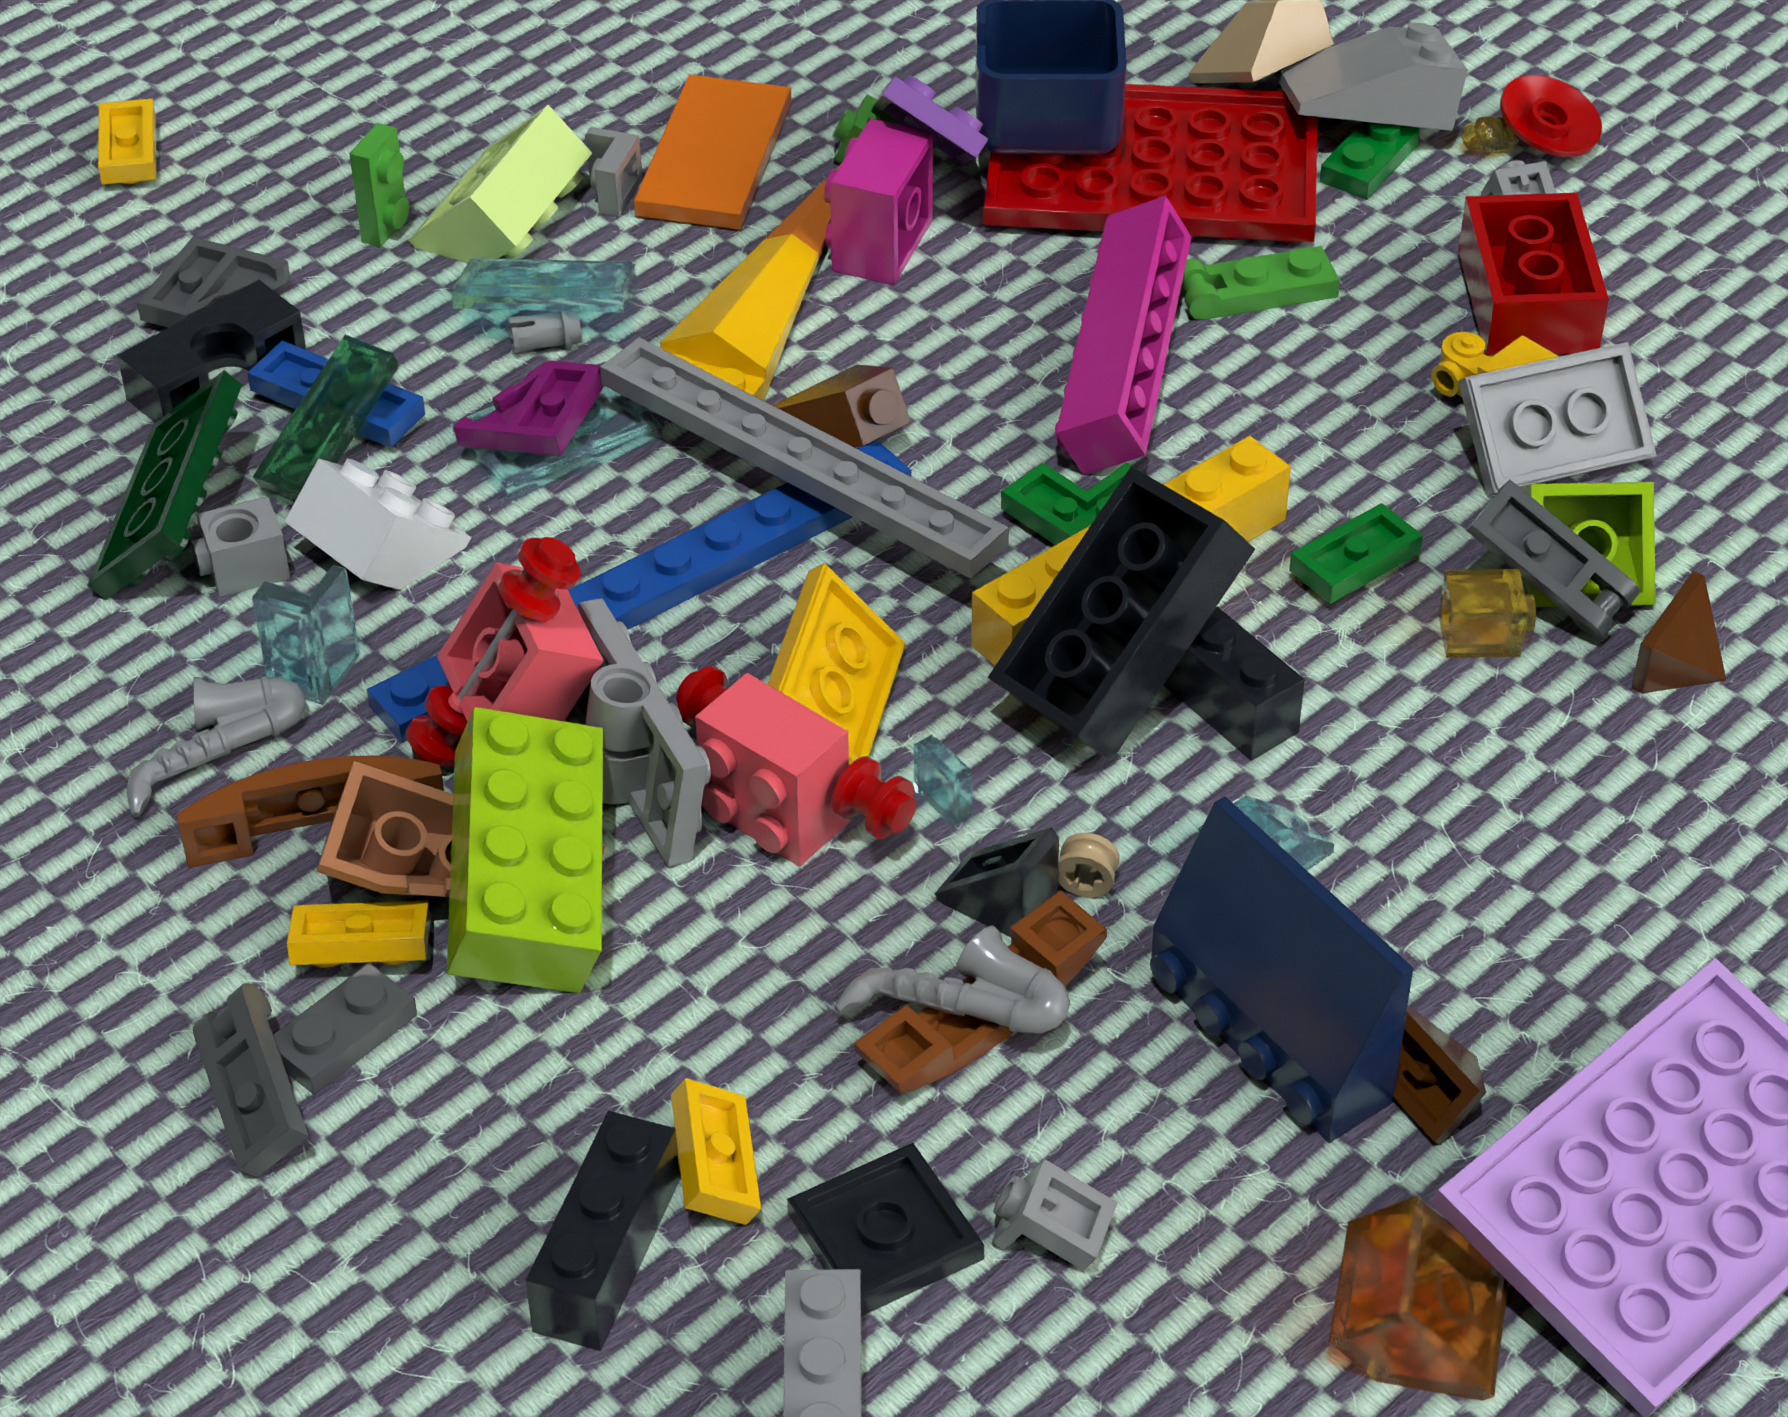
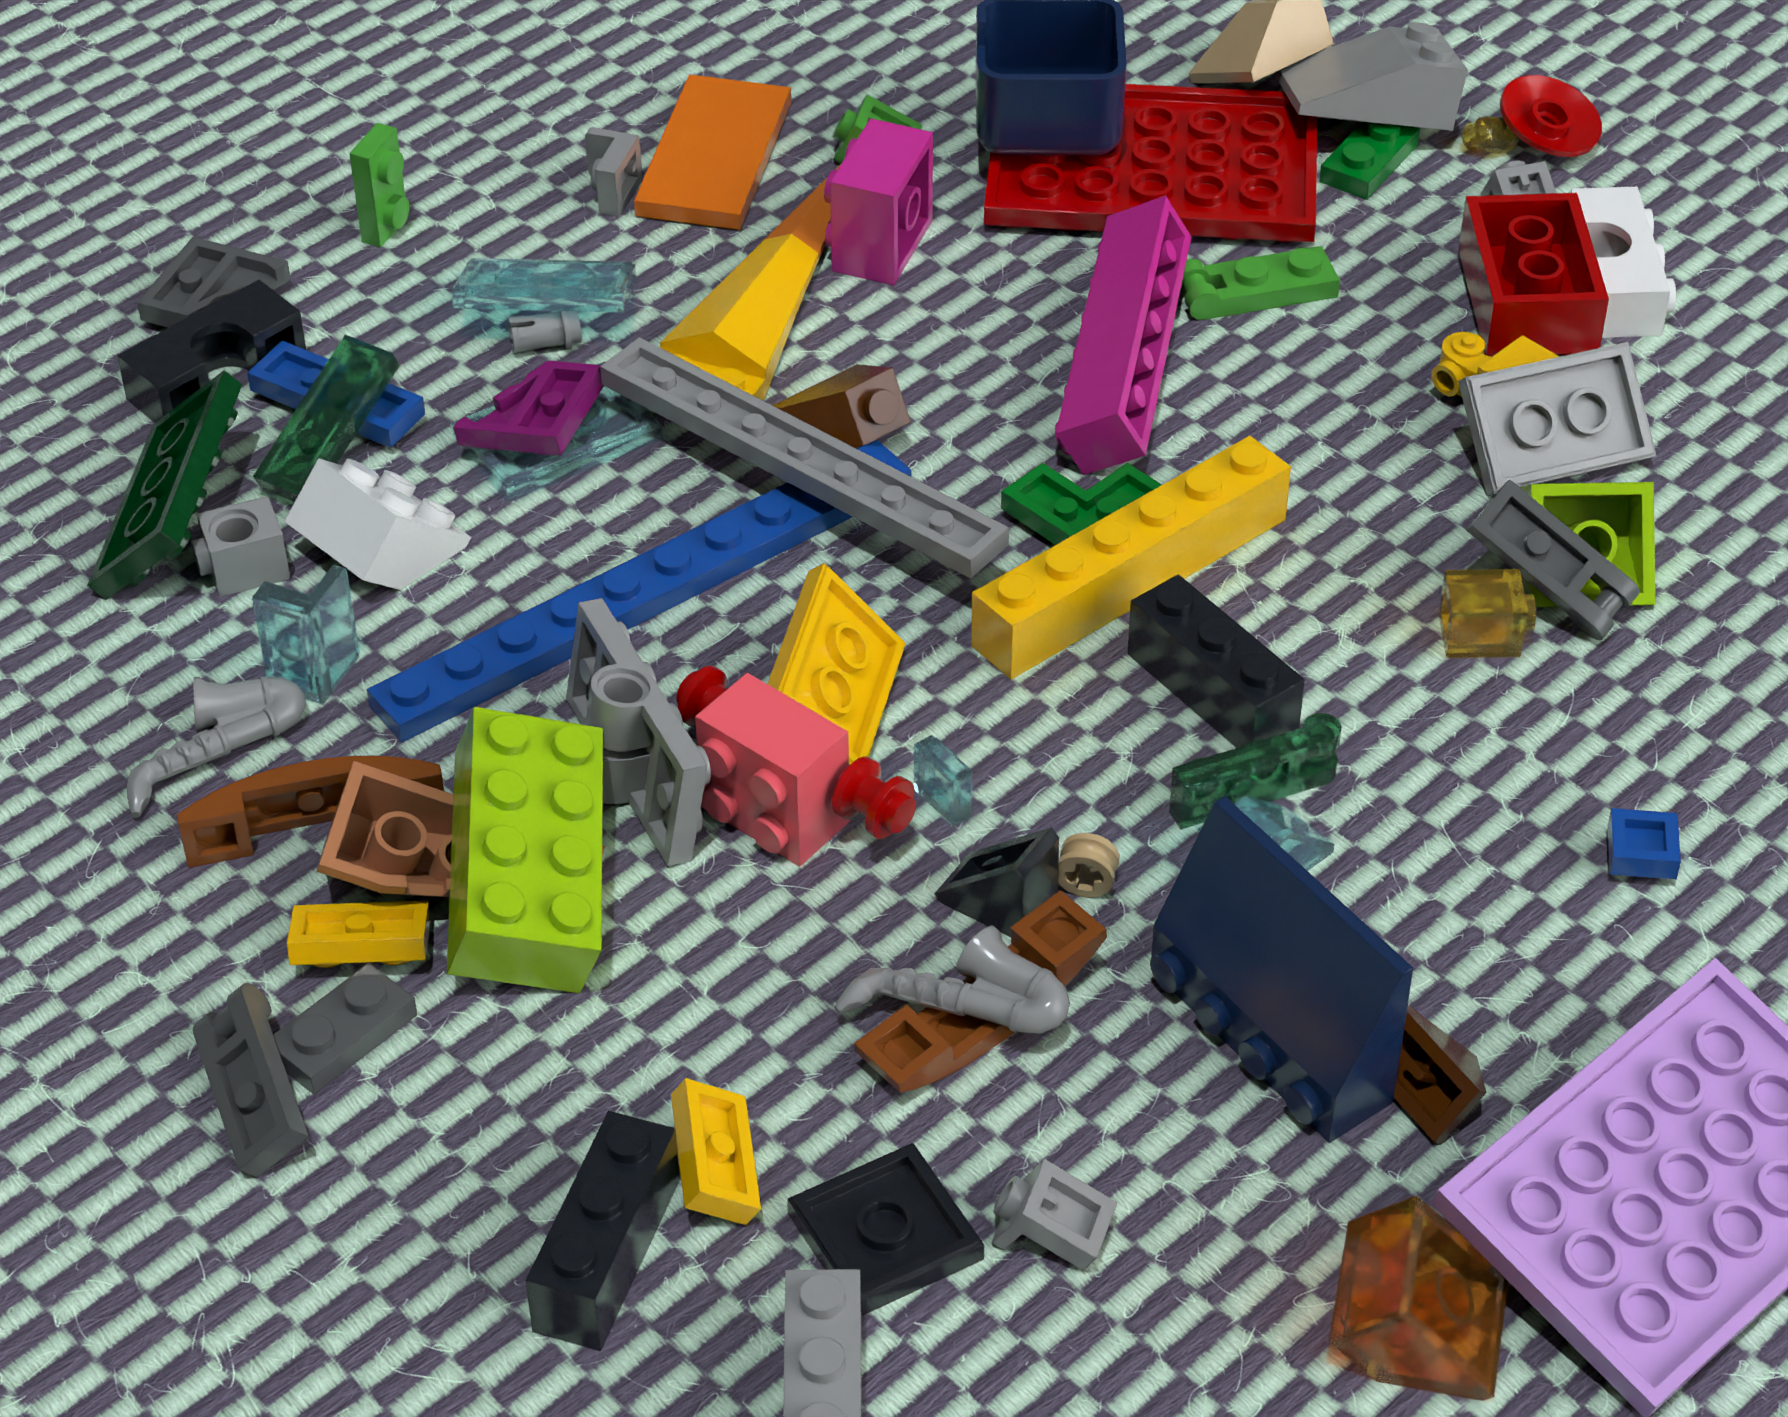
yellow plate [98,98,156,185] -> none
coral brick [406,537,604,767] -> none
yellowish green slope [408,105,592,268] -> none
medium lavender plate [873,75,988,165] -> none
black brick [987,466,1255,761] -> none
green plate [1289,503,1423,604] -> none
reddish brown slope [1631,571,1726,694] -> none
none -> clear green plate [1169,713,1342,830]
none -> white arch [1571,186,1676,338]
none -> blue plate [1607,808,1681,880]

